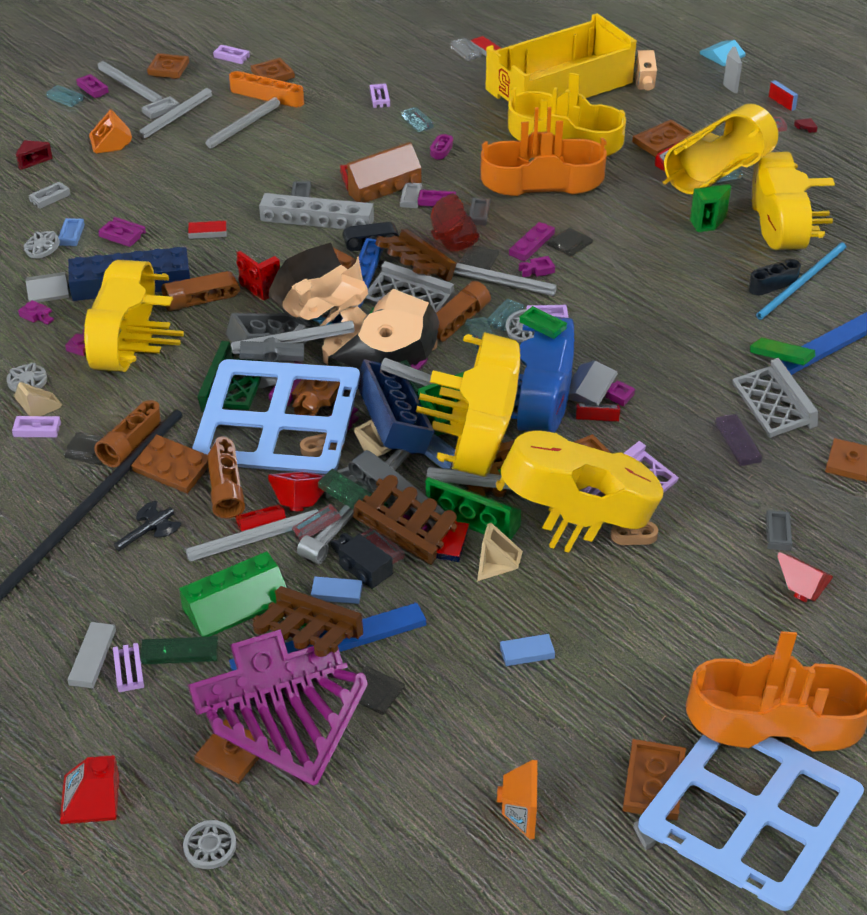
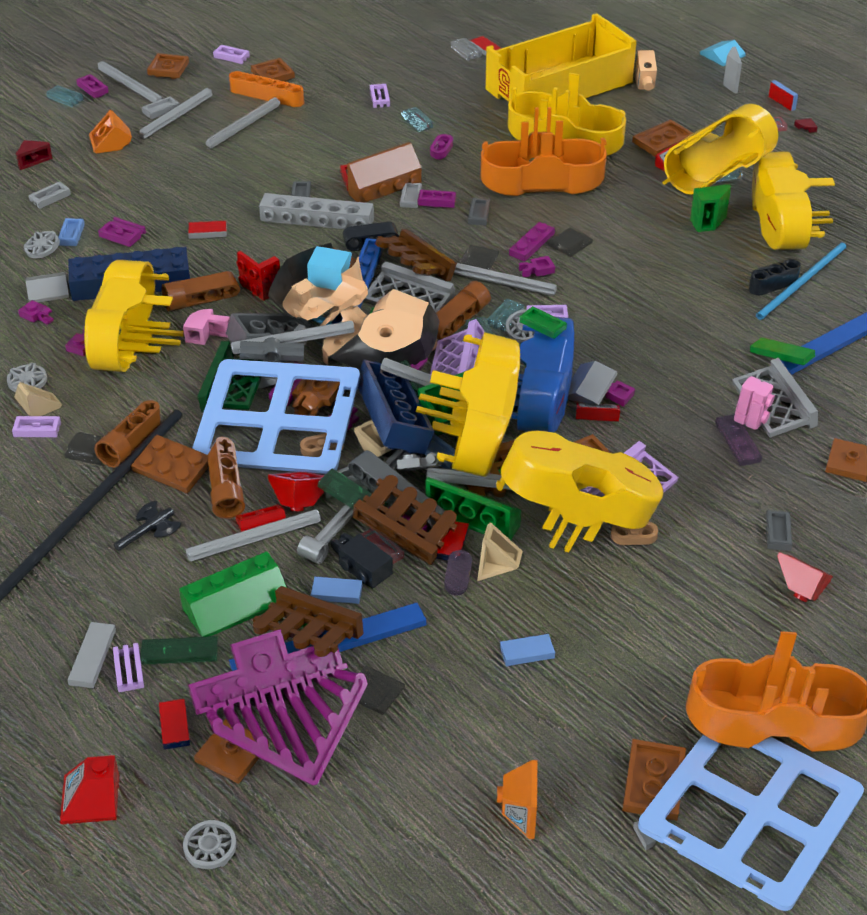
clear light blue tile [292,504,341,540] -> none
clear red animal [431,193,480,251] -> none
none -> red tile [159,699,190,750]
none -> bright pink brick [183,309,230,345]
none -> medium azure slope [307,246,352,290]
none -> light grey plate [397,452,443,471]
none -> lavender fence [430,319,485,375]
none -> clear purple tile [444,550,472,596]
none -> bright pink brick [734,376,775,430]

